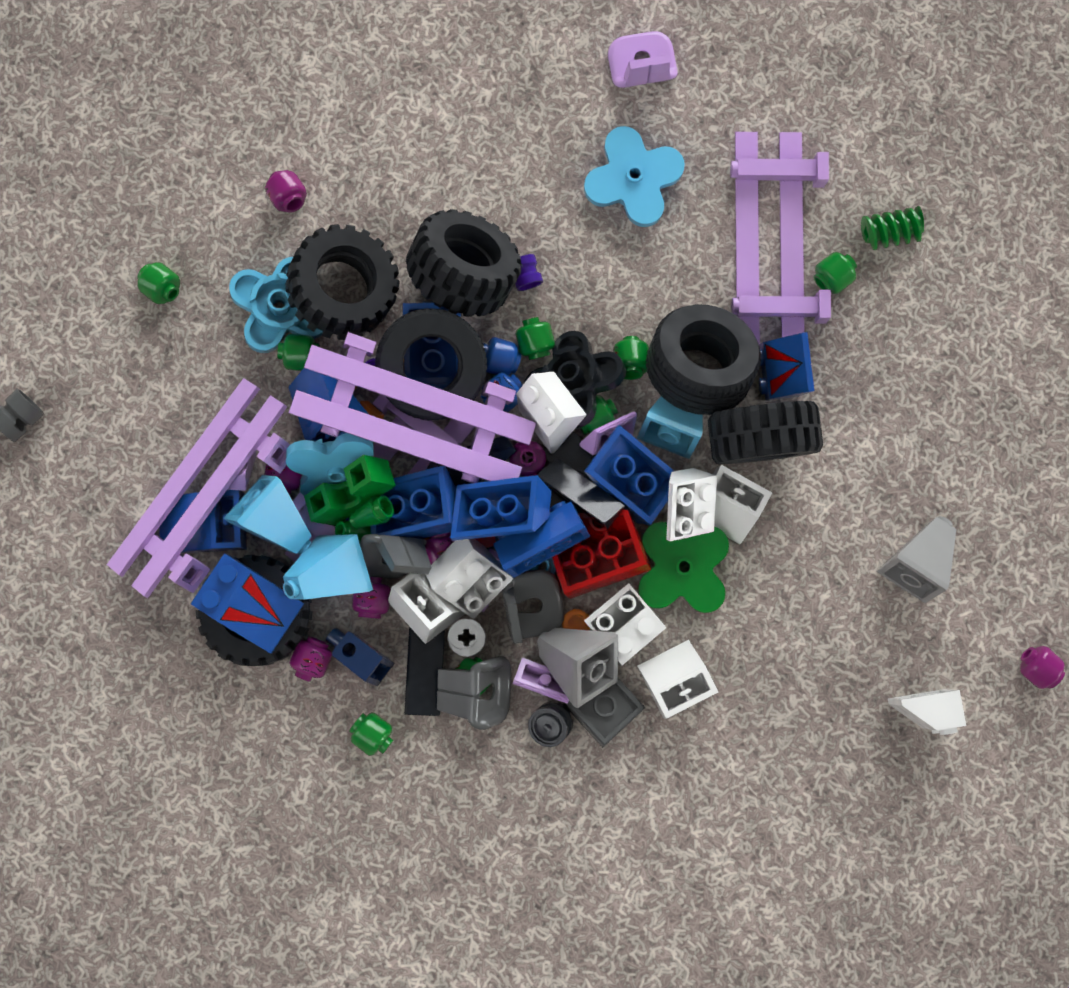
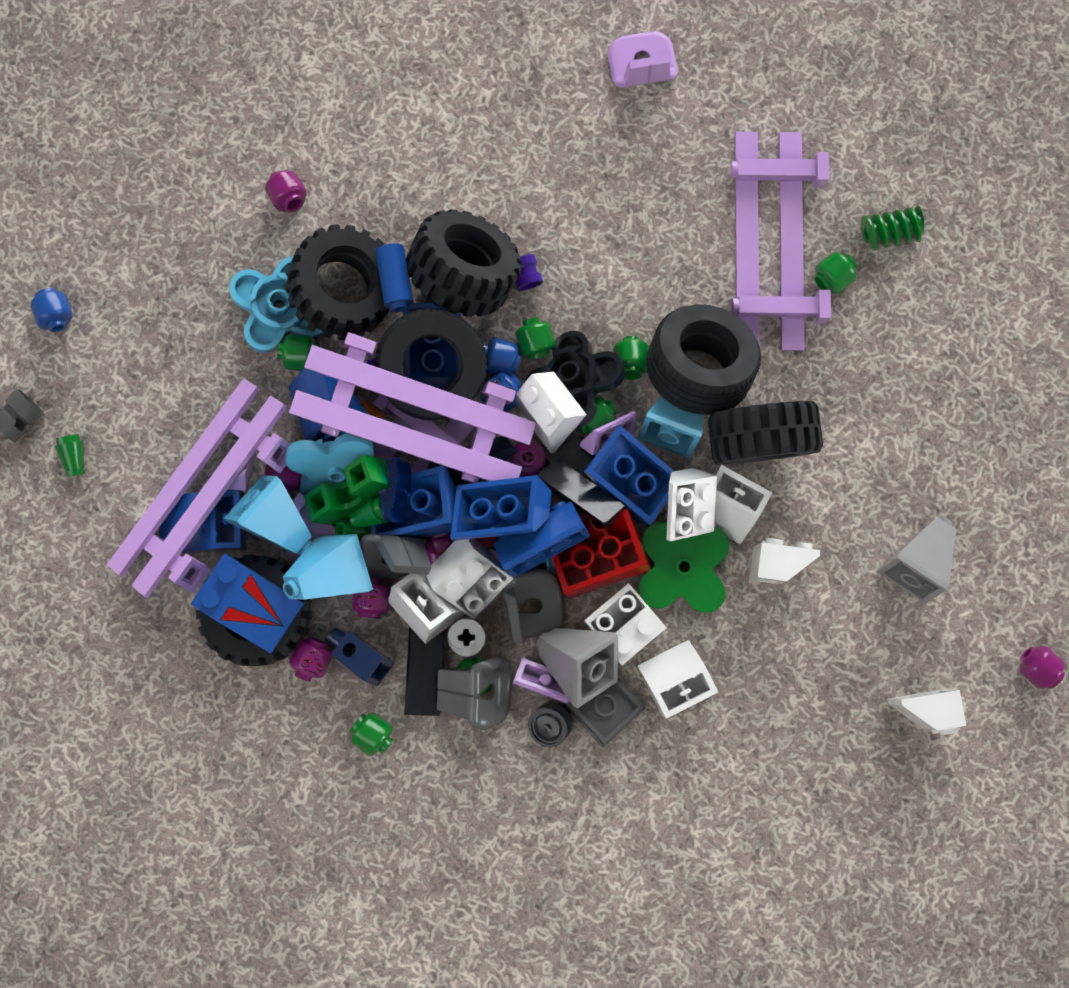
green head [137,262,180,304] -> none
orange tile [562,609,590,630] -> none
medium azure plant [584,126,685,227] -> none
blue slope [759,332,815,401] -> none
none -> blue head [30,288,73,332]
none -> green cone [54,434,85,477]
none -> blue brick [375,243,413,312]
none -> clear blue slope [379,457,411,524]
none -> white slope [749,538,820,584]

